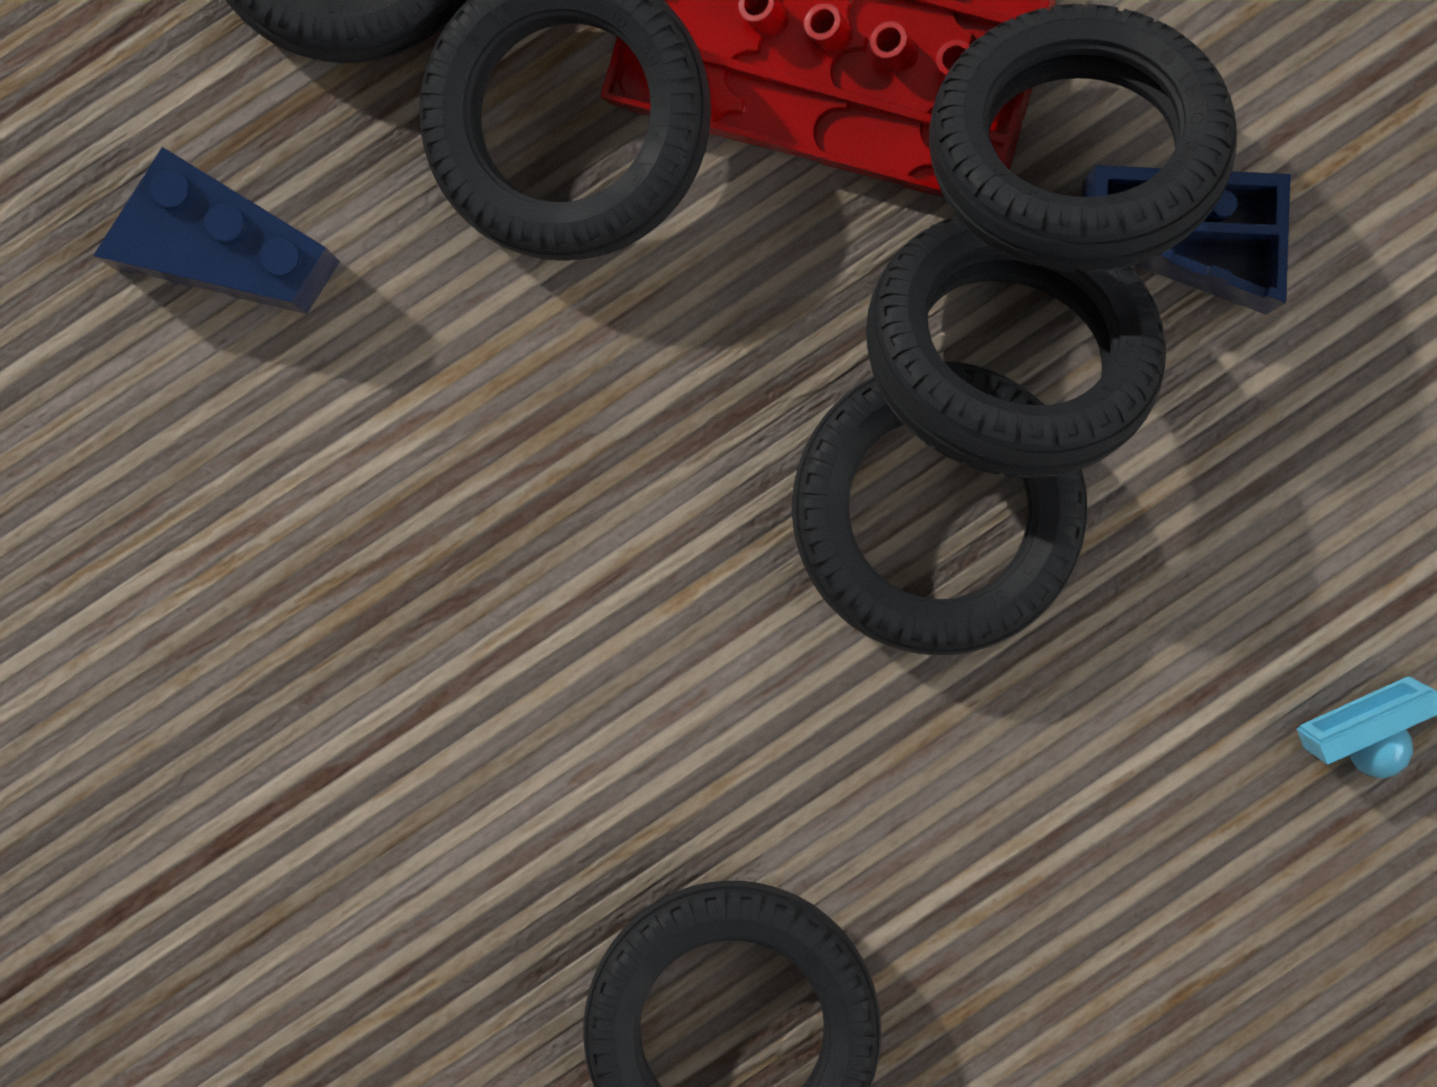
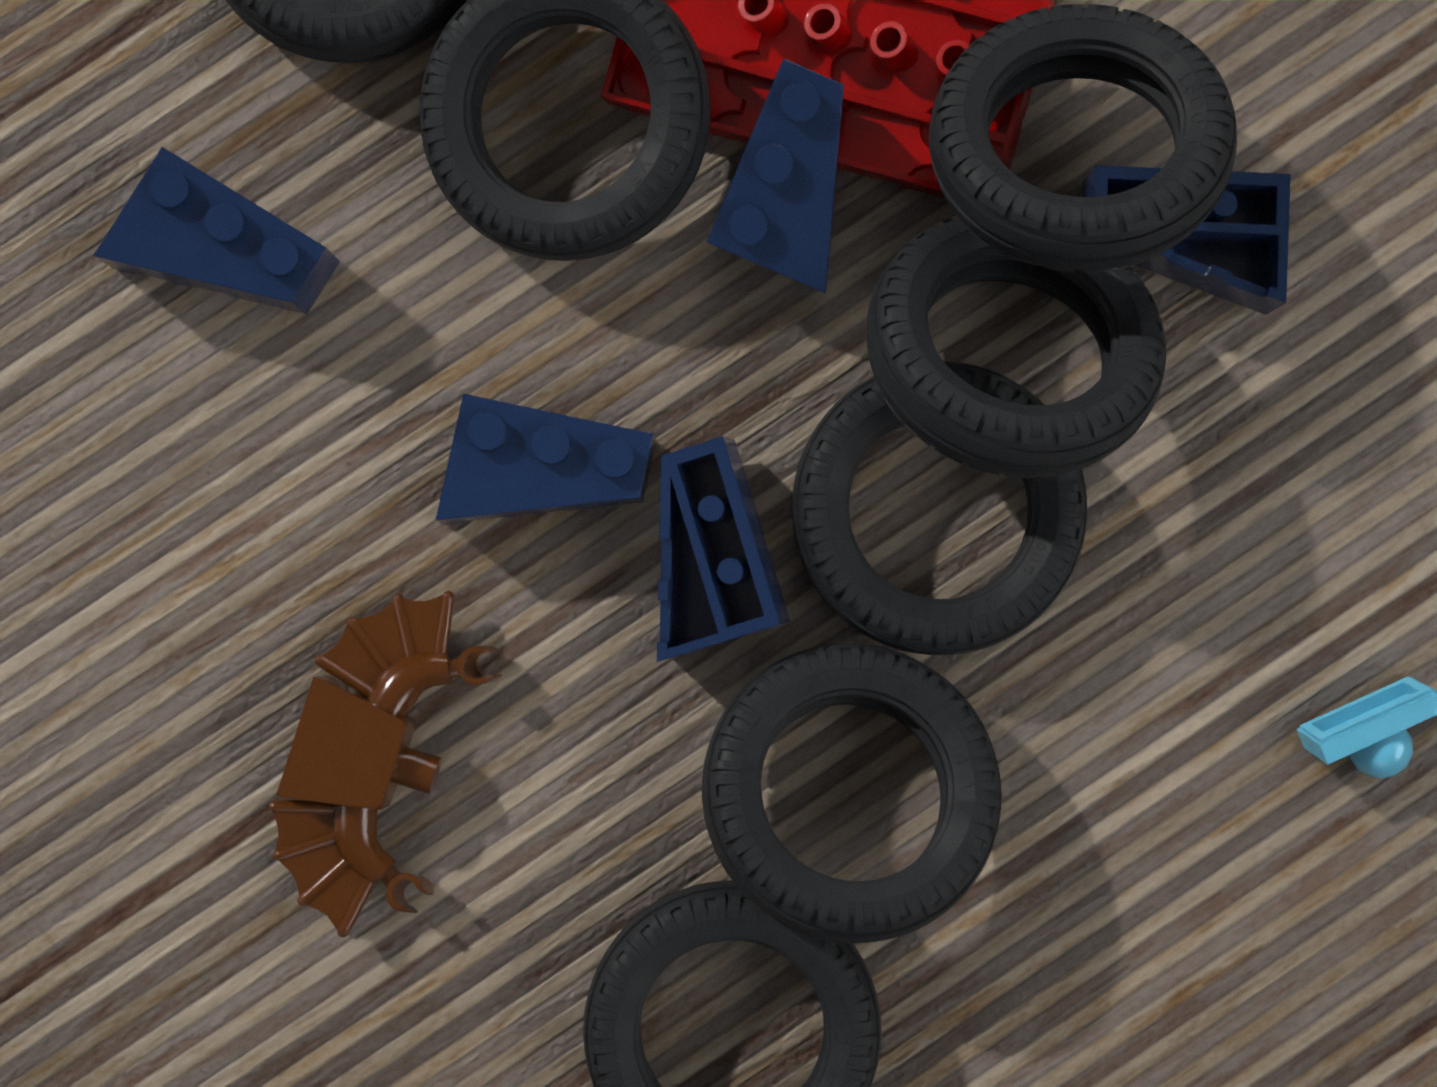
none -> reddish brown torso [269,591,502,938]
none -> dark blue wedge [436,394,656,524]
none -> dark blue wedge [657,436,790,662]
none -> black tyre [702,644,1002,943]
none -> dark blue wedge [707,58,844,293]

